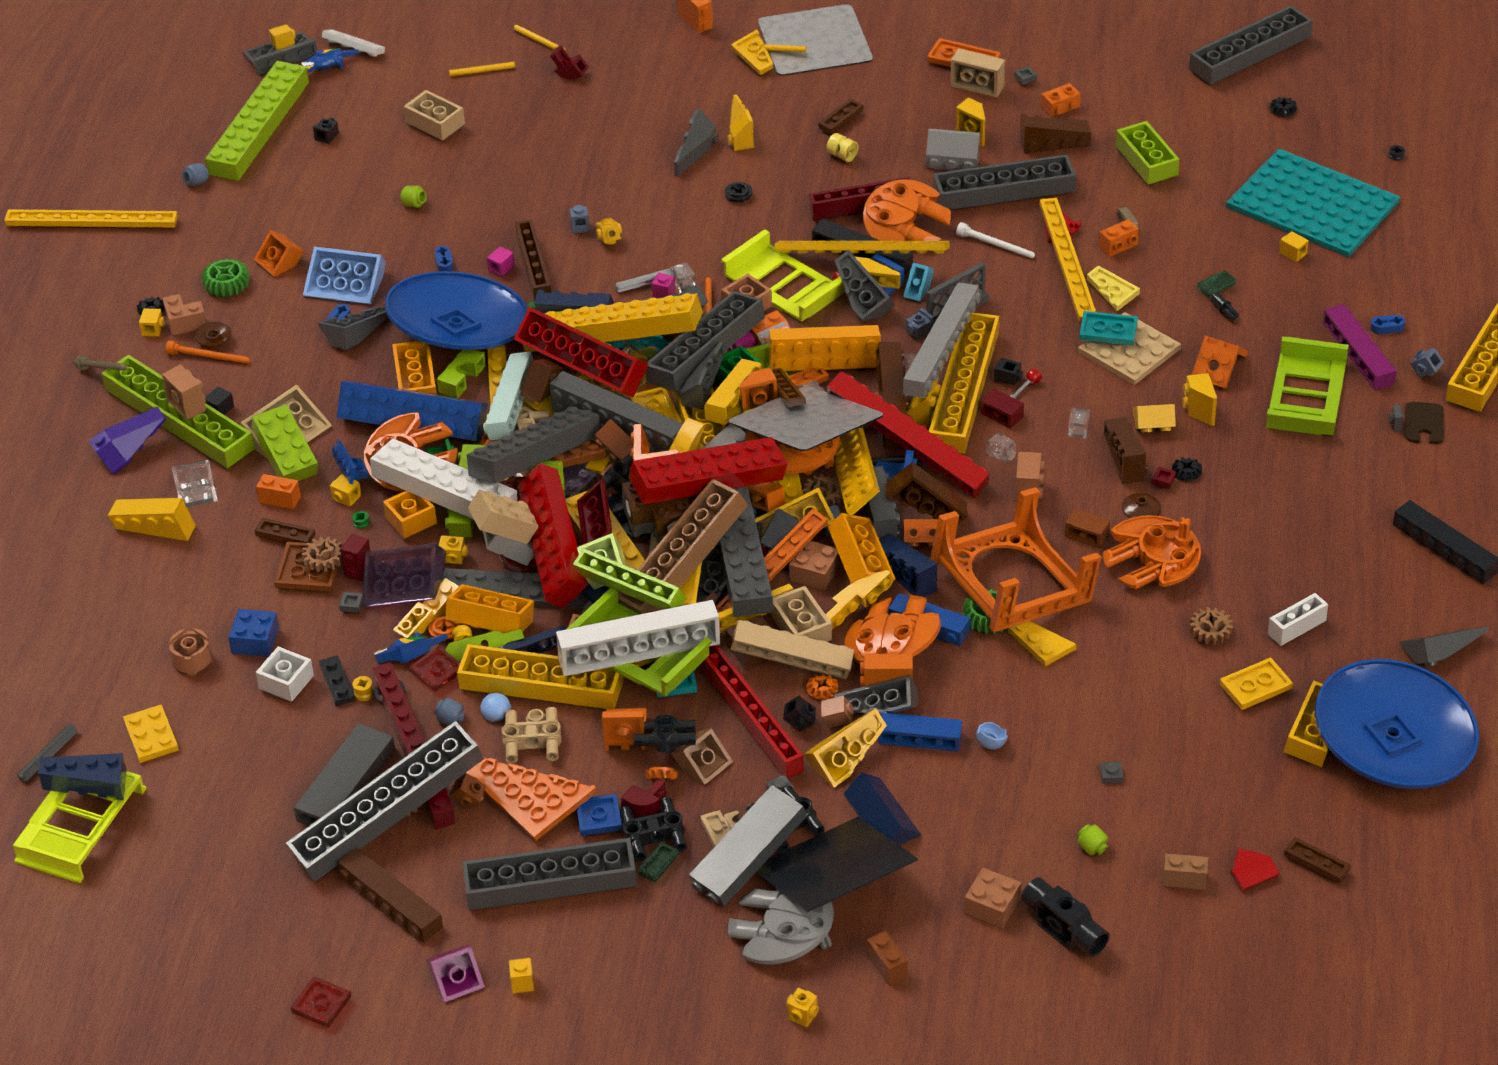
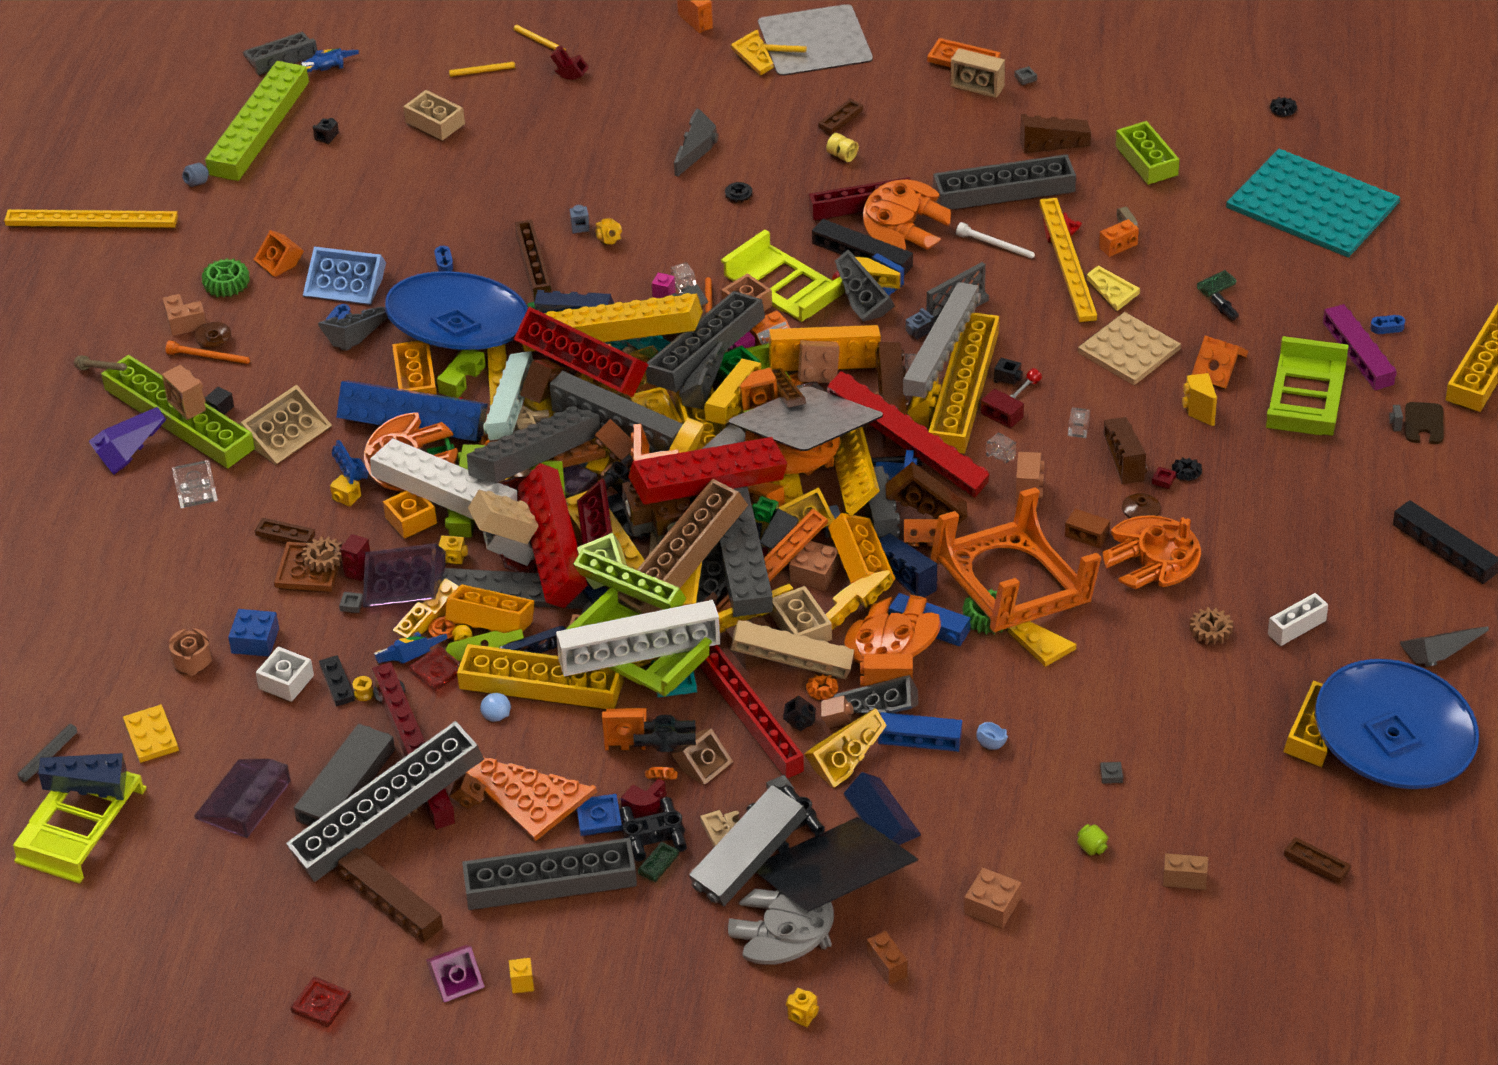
yellow wedge [108,498,196,541] -> none
black gear [137,296,165,316] -> none
yellow brick [139,308,165,337] -> none
lime brick [252,404,318,481] -> none
orange brick [256,474,301,509] -> none
yellow brick [269,24,296,50] -> none
white plate [322,29,385,57] -> none
green bush [352,511,370,529] -> none
lime head [400,185,426,208] -> none
sand blue head [434,698,466,726] -> none
dark pink brick [487,247,515,277] -> none
tan piece [501,707,562,764] -> none
tan plate [526,709,546,722] -> none
light grey axle [615,266,683,293] -> none
yellow wedge [727,95,754,151] -> none
yellow plate [775,241,950,254] -> none
medium nougat gear [803,474,843,506] -> none
medium azure slope [903,263,935,302] -> none
light grey slope [926,129,980,171] -> none
yellow slope [956,97,985,147] -> none
black brick [1021,877,1110,957] -> none
orange brick [1041,83,1081,117] -> none
teal plate [1079,311,1138,346] -> none
yellow slope [1133,404,1176,432] -> none
dark grey brick [1189,5,1313,85] -> none
yellow plate [1219,657,1293,710] -> none
red slope [1230,848,1280,891] -> none
yellow brick [1279,231,1309,262] -> none
black bush [1388,145,1405,161] -> none
sand blue brick [1410,347,1444,378] -> none
none -> slope [194,759,291,838]
none -> green bracket [752,496,779,523]
none -> nougat brick [798,340,839,382]

